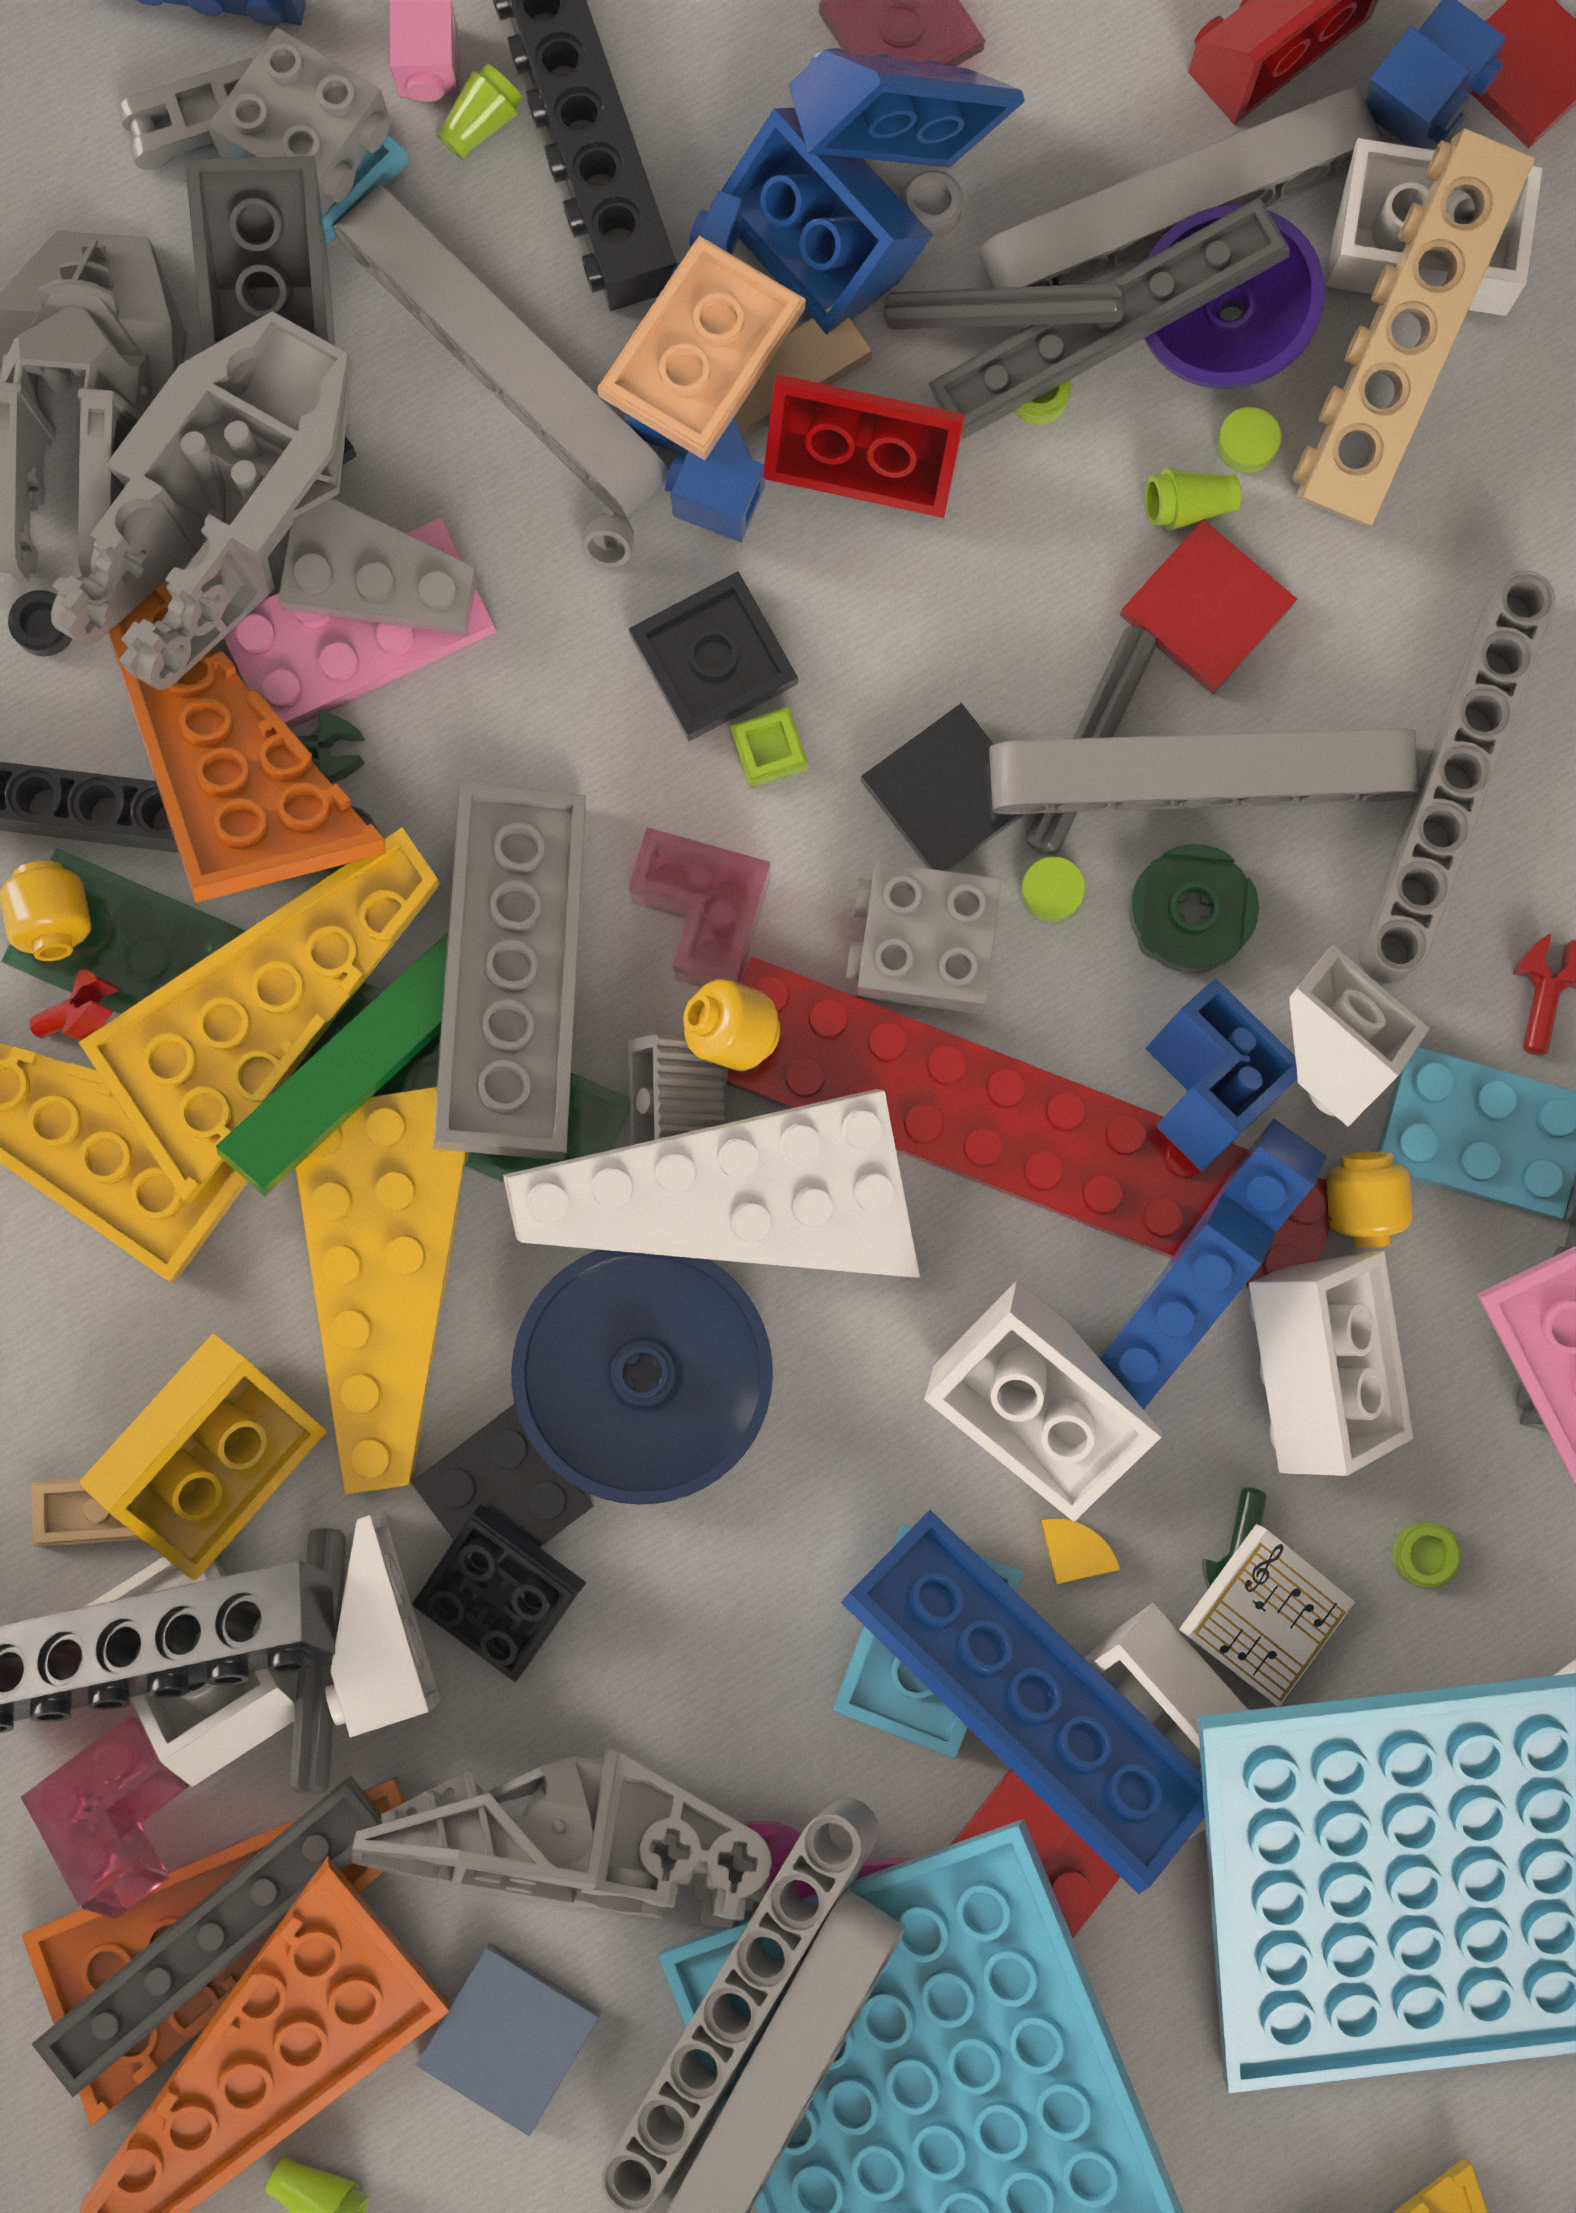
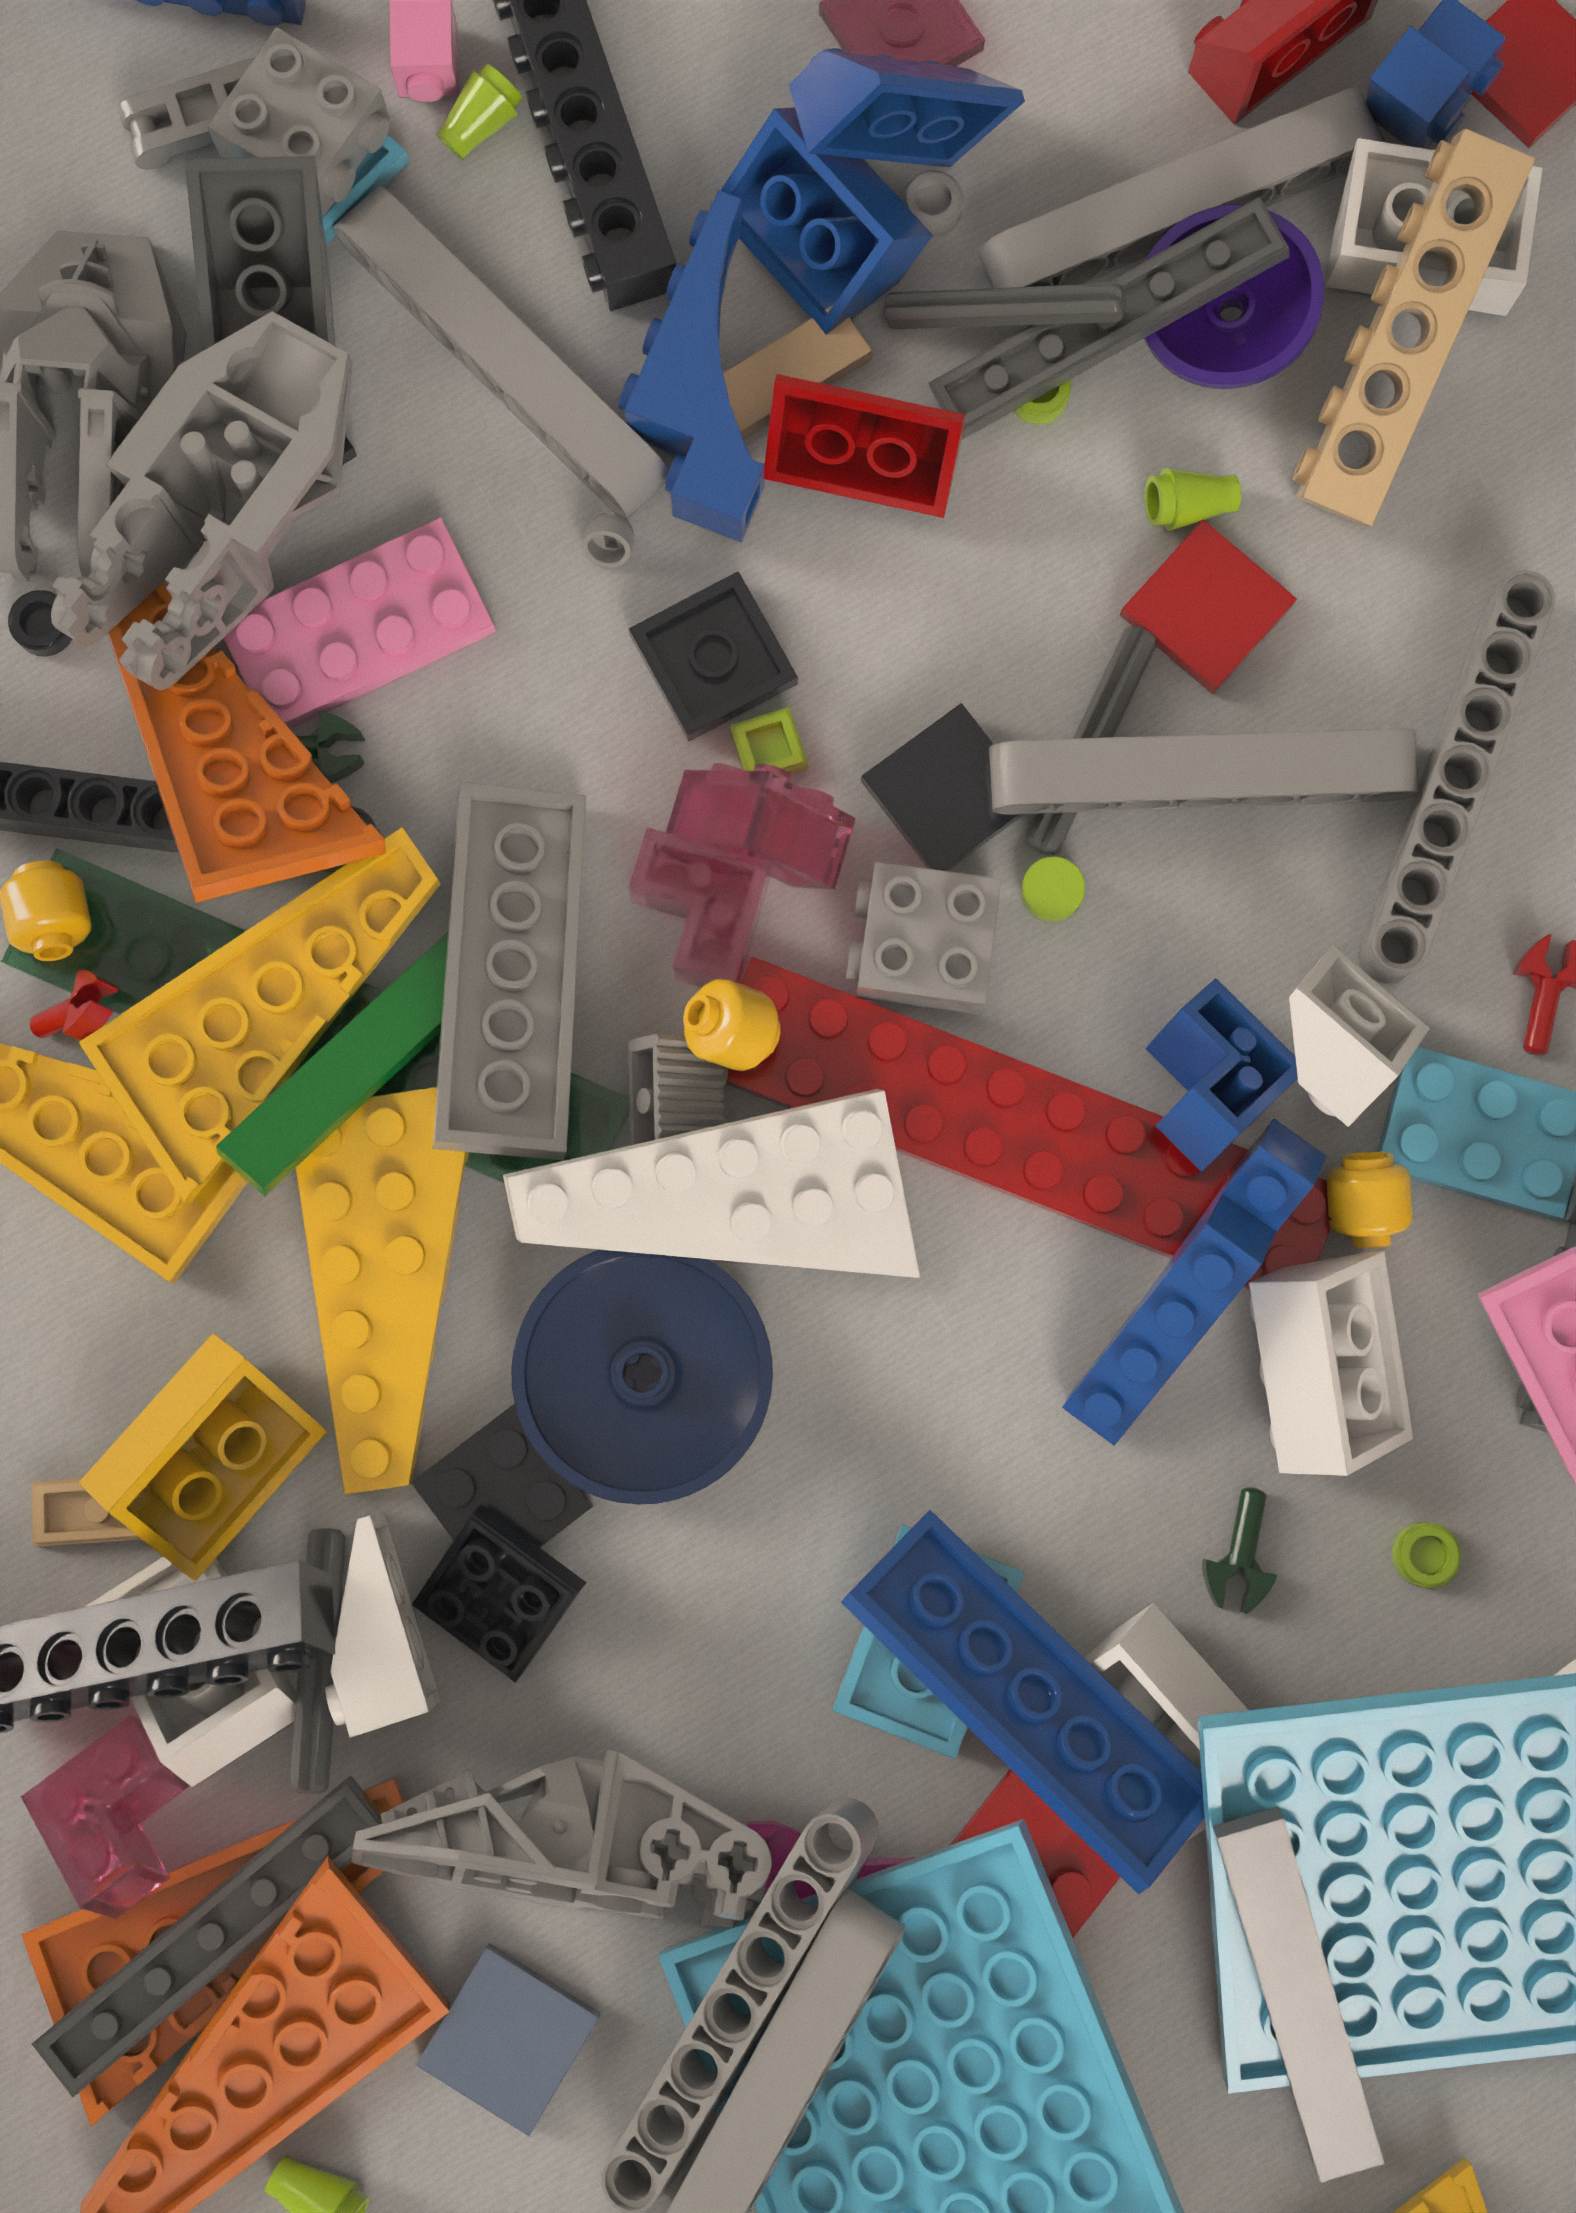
light grey wing [278,498,477,635] -> none
light nougat tile [597,236,806,460] -> none
white slope [924,1280,1162,1522] -> none
yellow tile [1040,1518,1120,1584] -> none
dark green plate [1129,844,1259,973] -> none
white tile [1179,1524,1355,1707] -> none
lime tile [1217,407,1282,473] -> none
none -> clear pink brick [663,763,856,890]
none -> tile [1212,1806,1385,2183]

